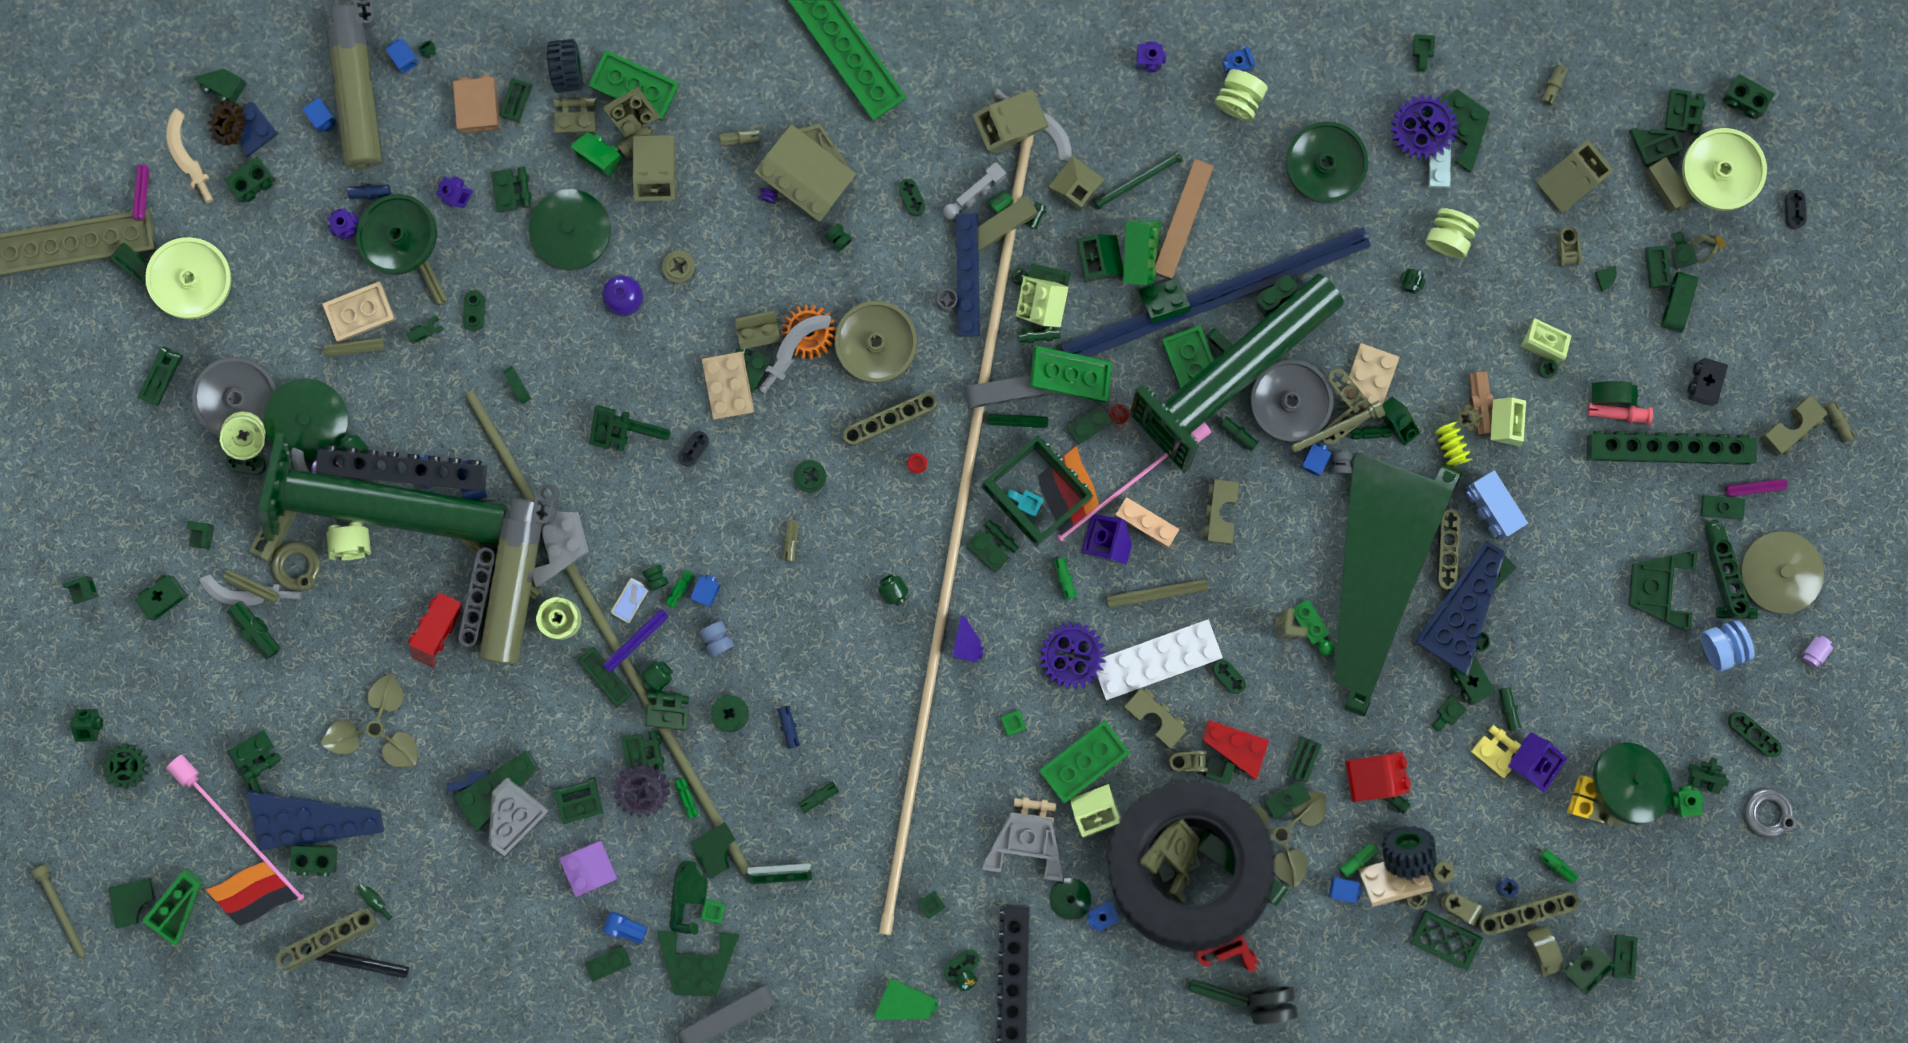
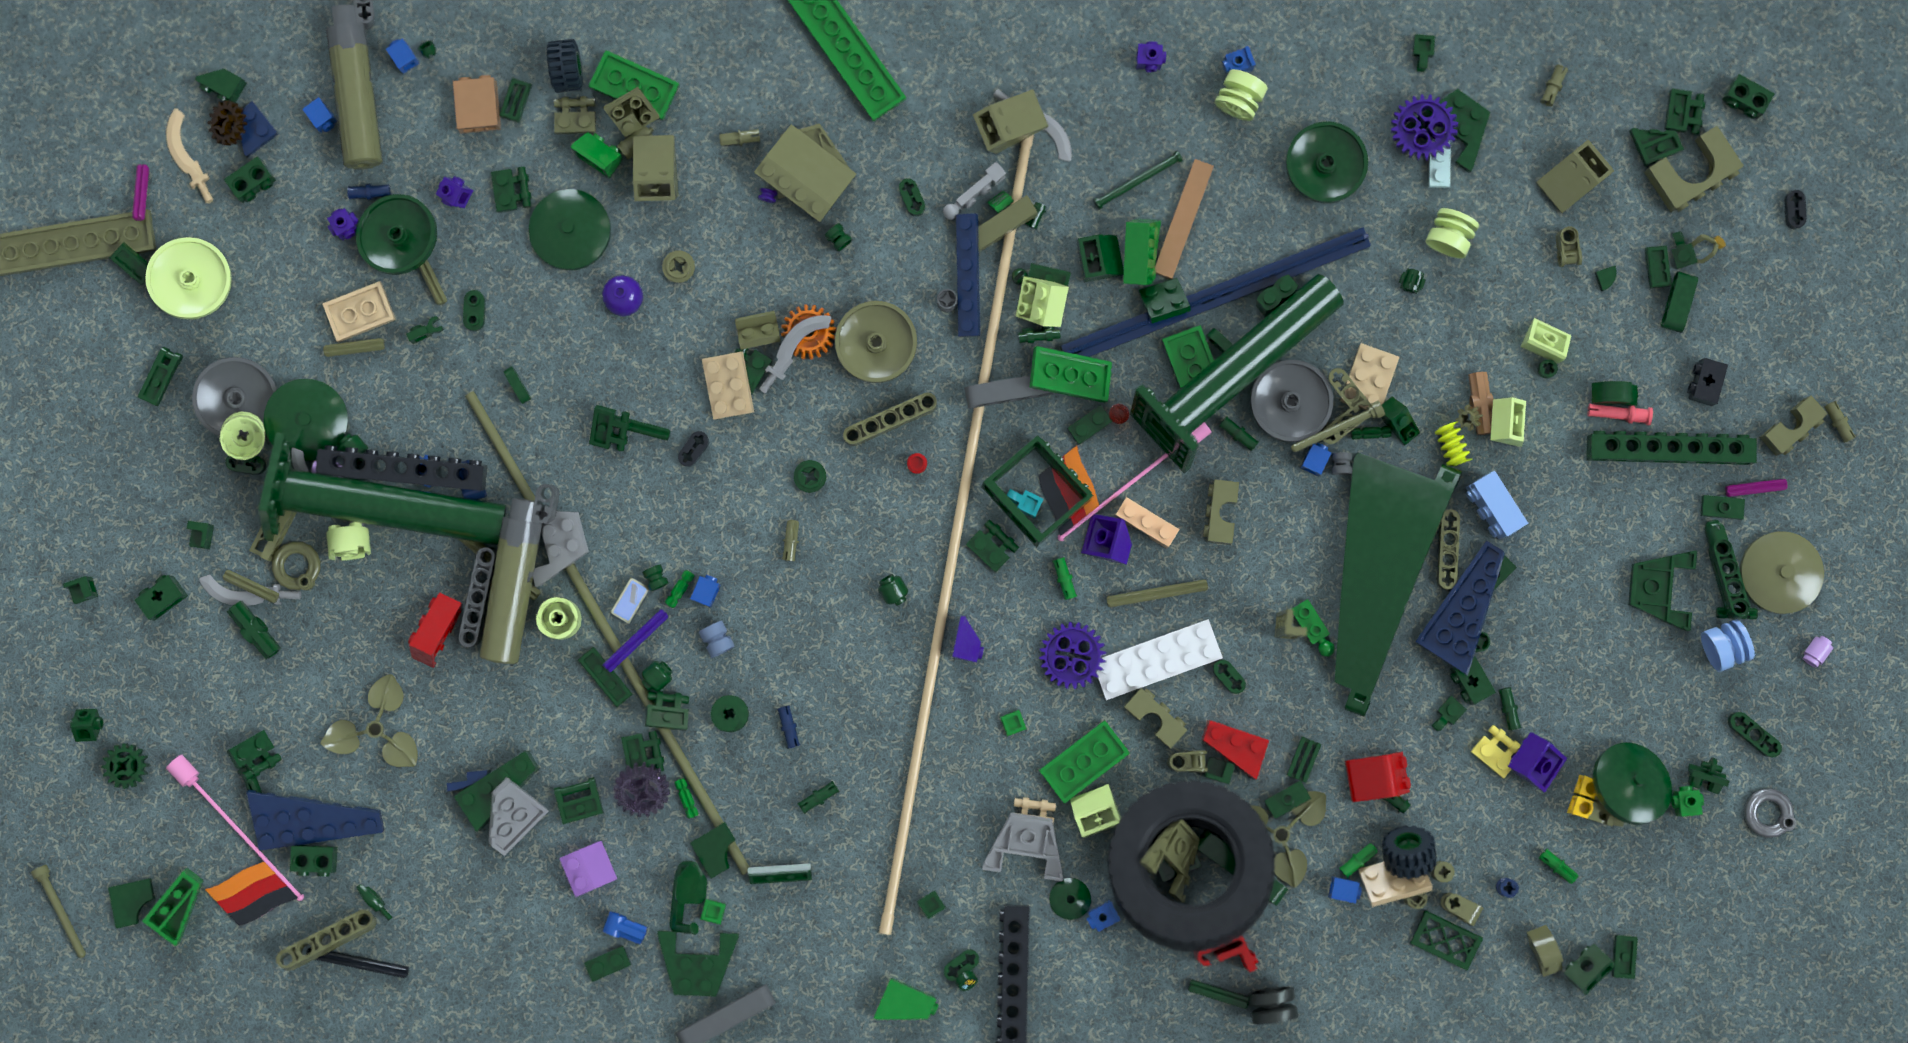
dark green axle [988,414,1048,428] -> none
olive slope [1048,156,1105,212] -> none
olive beam [1477,891,1580,935] -> none
yellowish green dish [1682,128,1767,211] -> none

